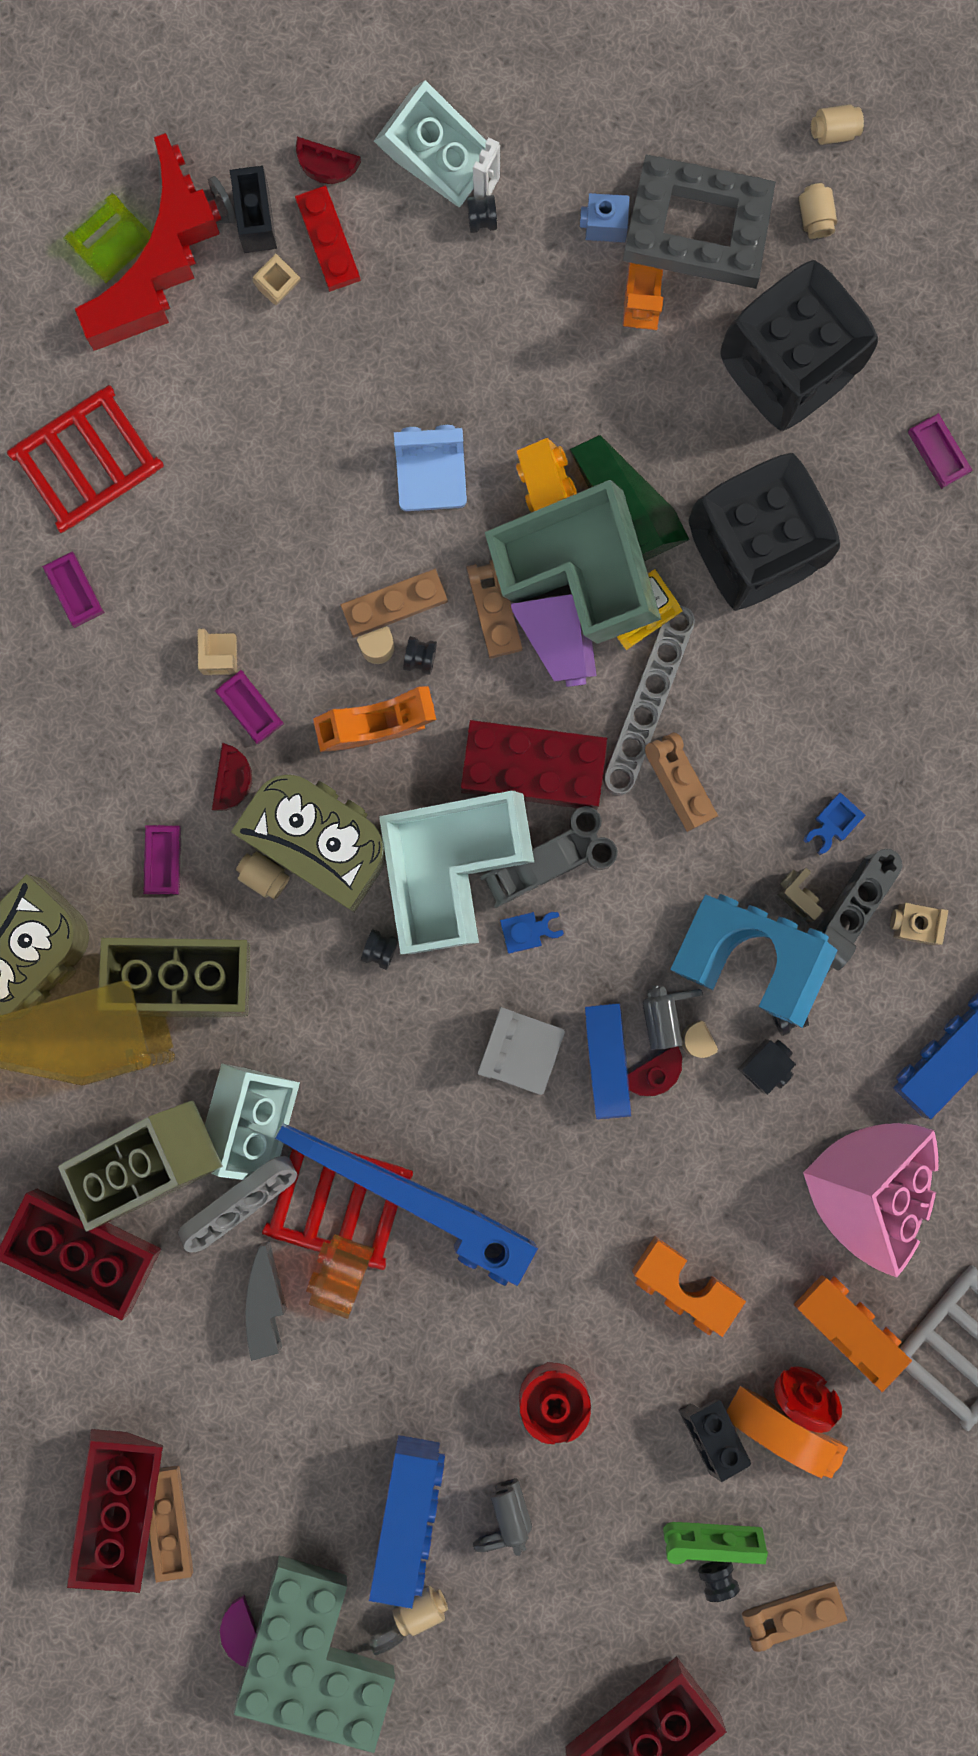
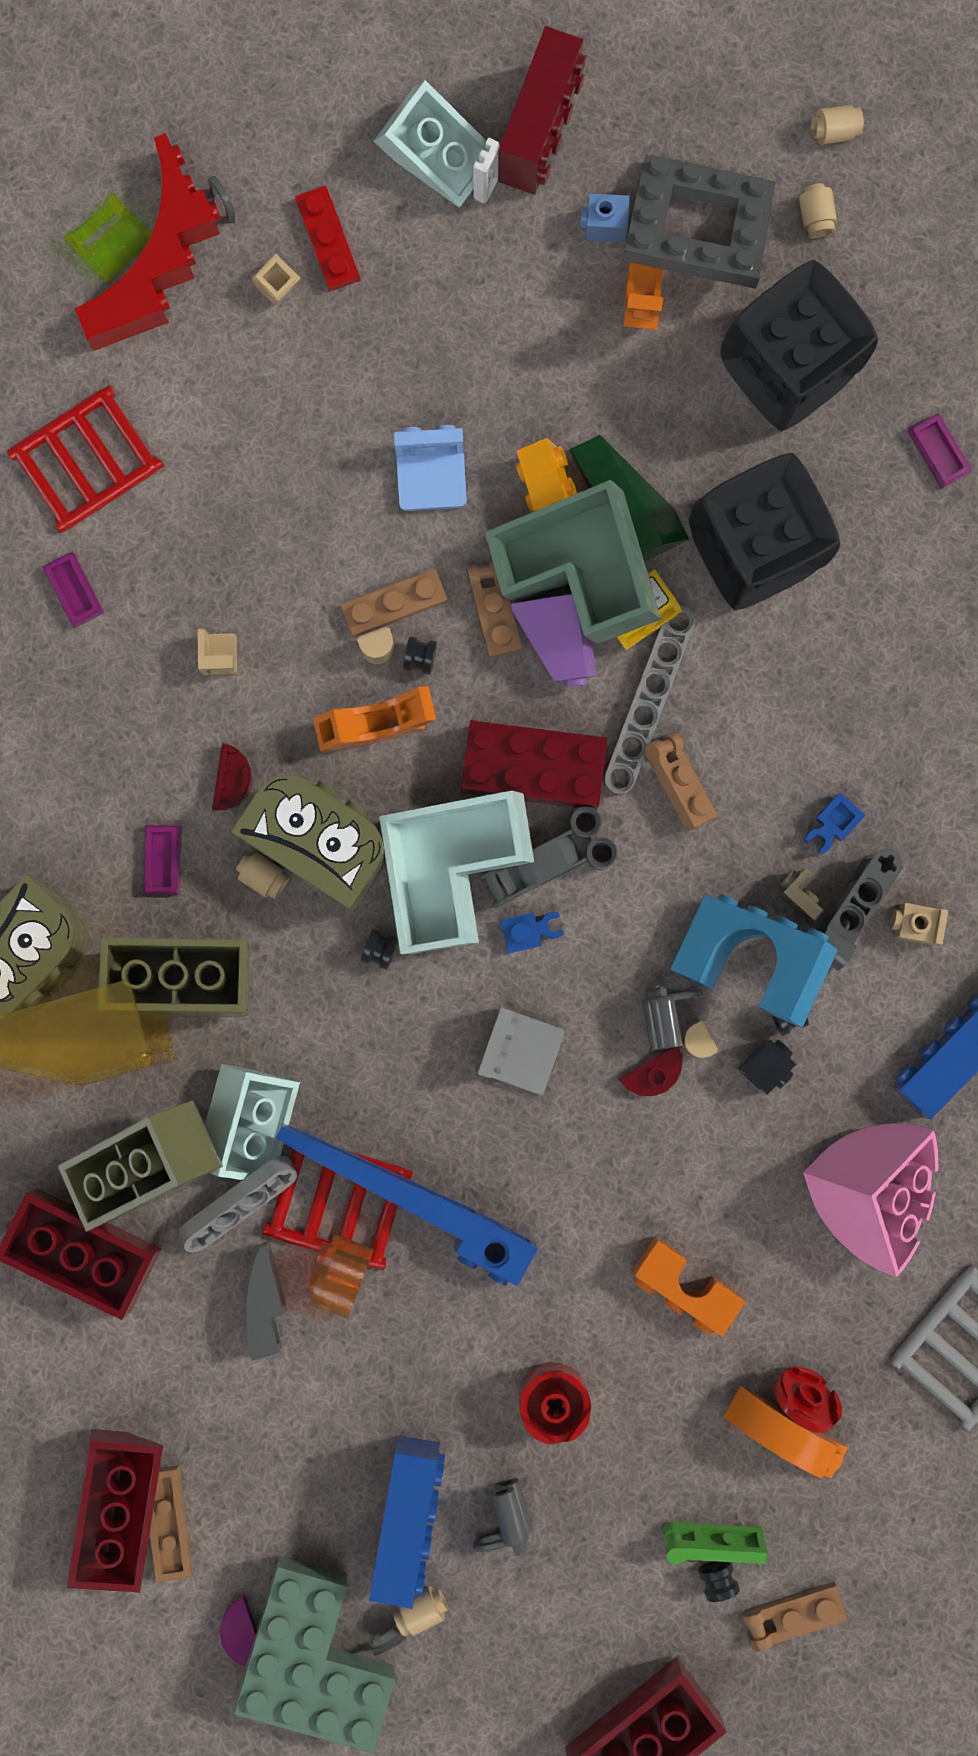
magenta tile [215,670,284,745] -> none
black brick [229,165,277,253] -> none
dark red plate [296,136,361,184] -> none
black wheel [467,195,497,233] -> none
blue slope [585,1003,631,1120] -> none
black bracket [678,1399,751,1482] -> none
orange wedge [793,1275,912,1393] -> none
none -> dark red brick [498,26,587,195]

